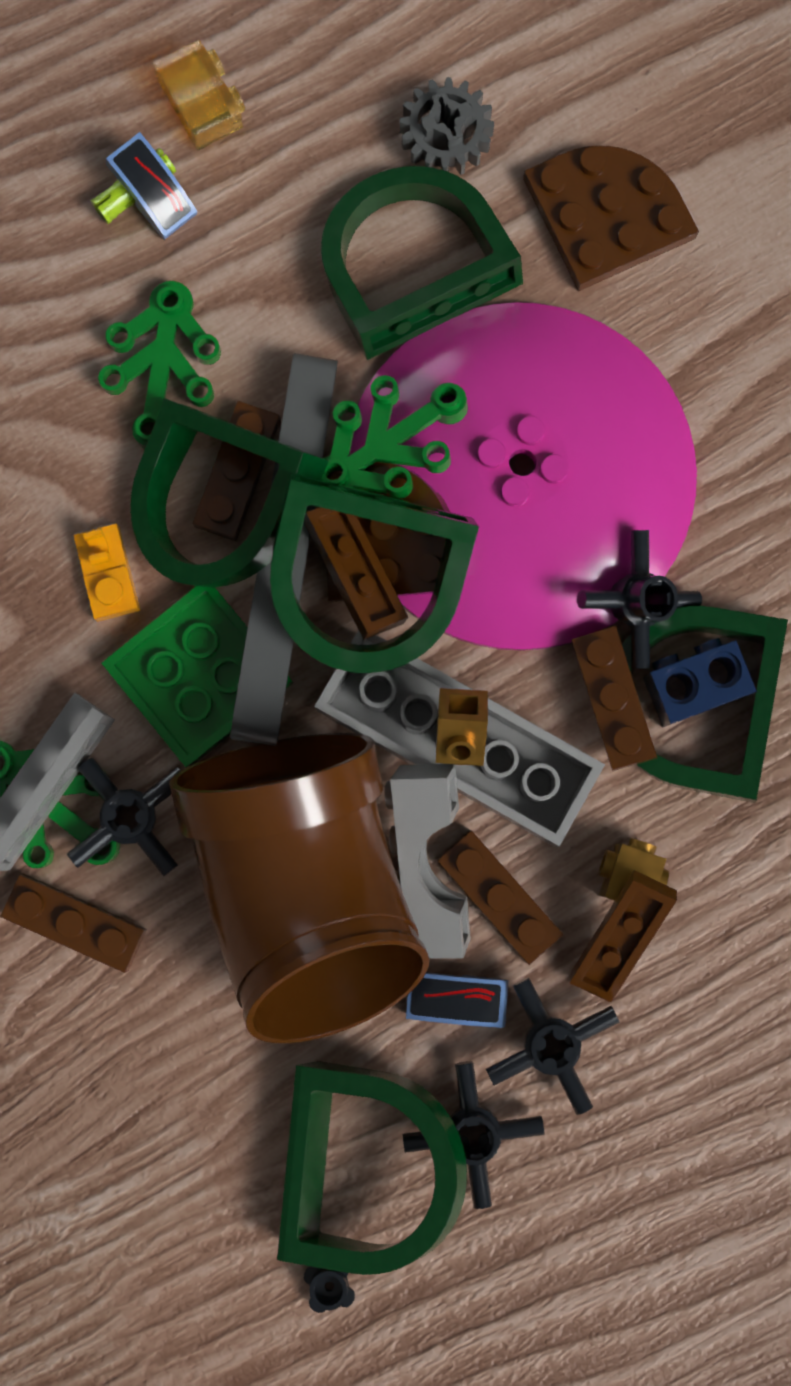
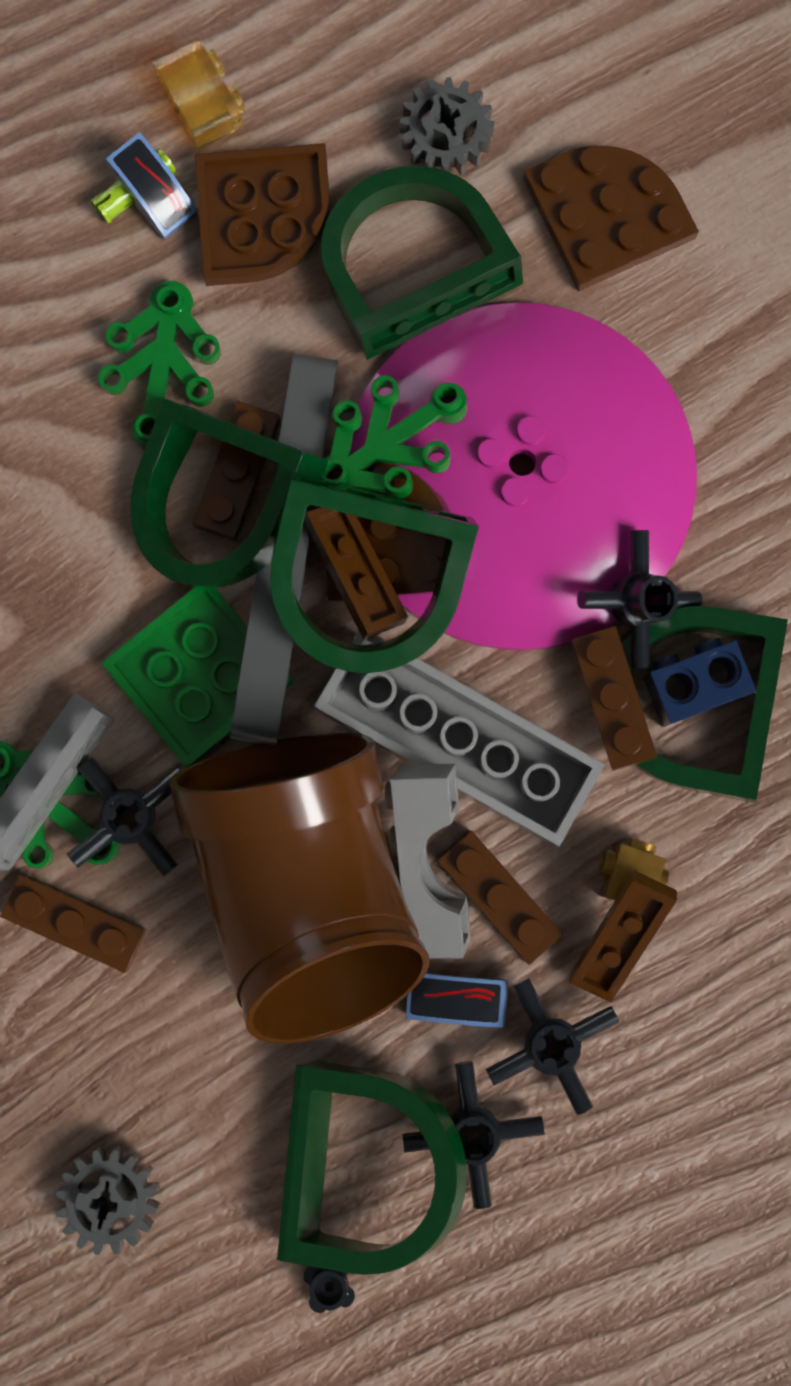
light orange plate [73,523,141,622] -> none
pearl gold brick [435,688,488,766] -> none
none -> dark grey gear [55,1145,161,1255]
none -> reddish brown plate [195,143,330,286]

